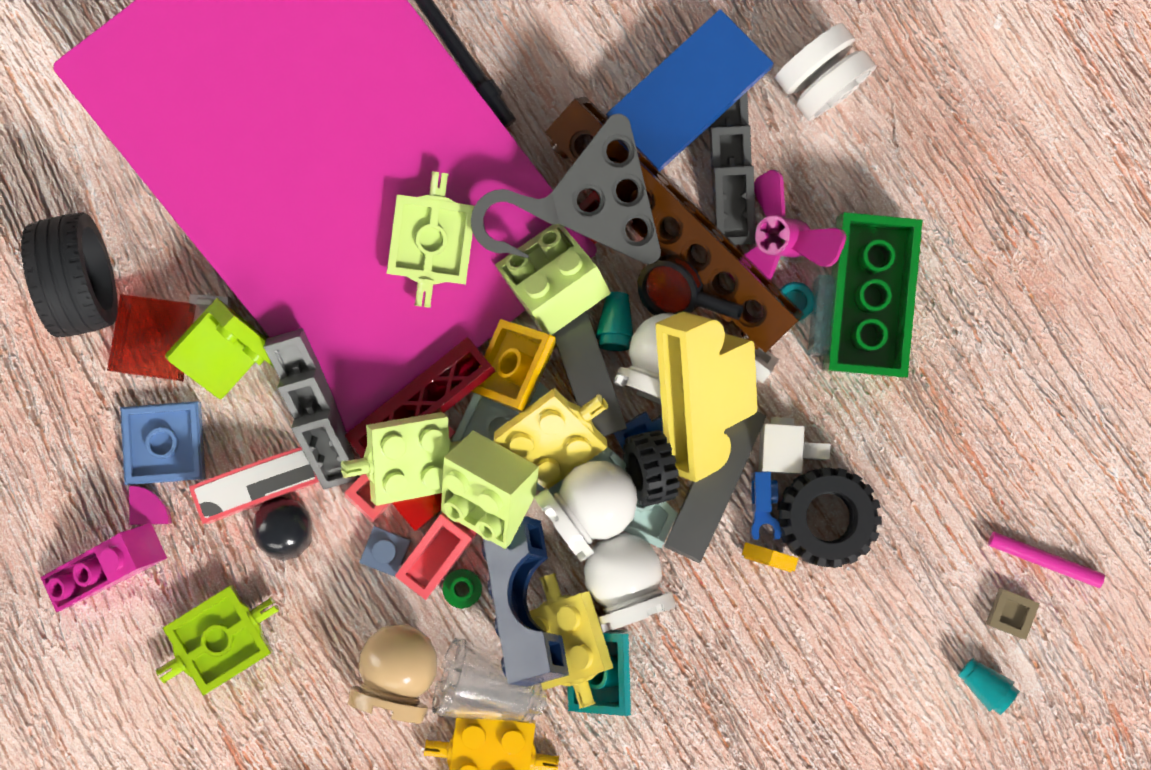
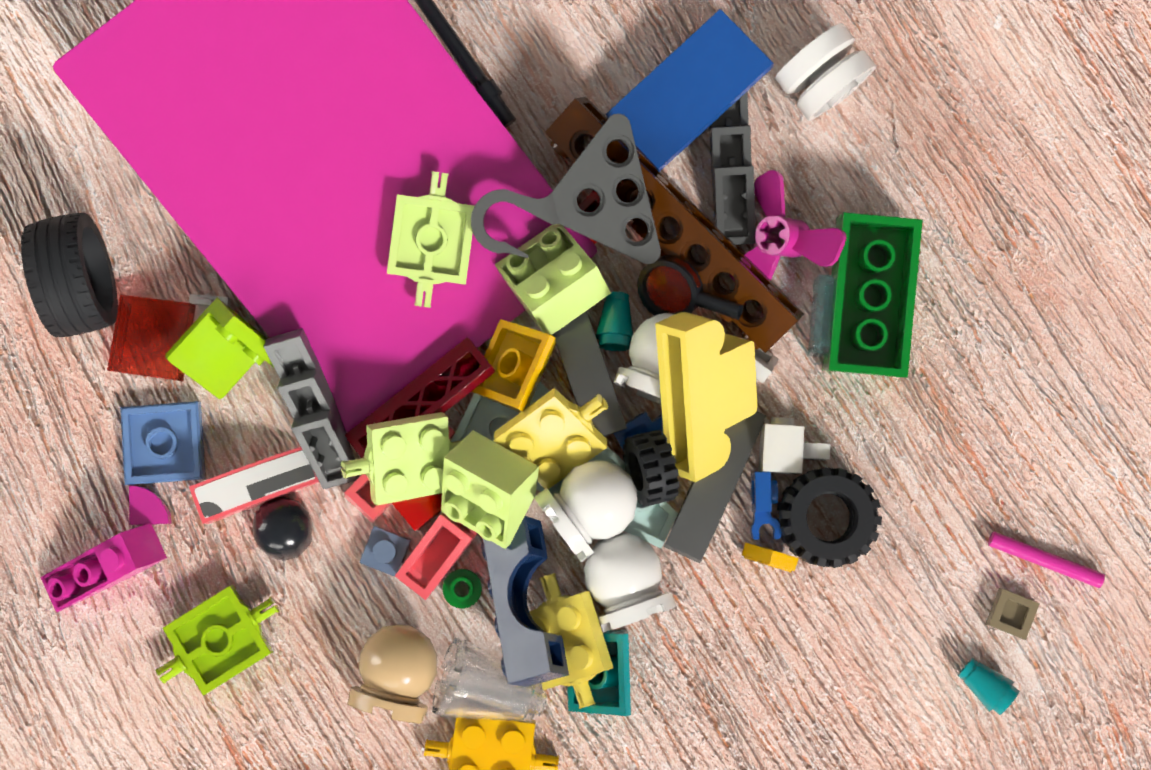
teal tile [780,282,815,321] -> none

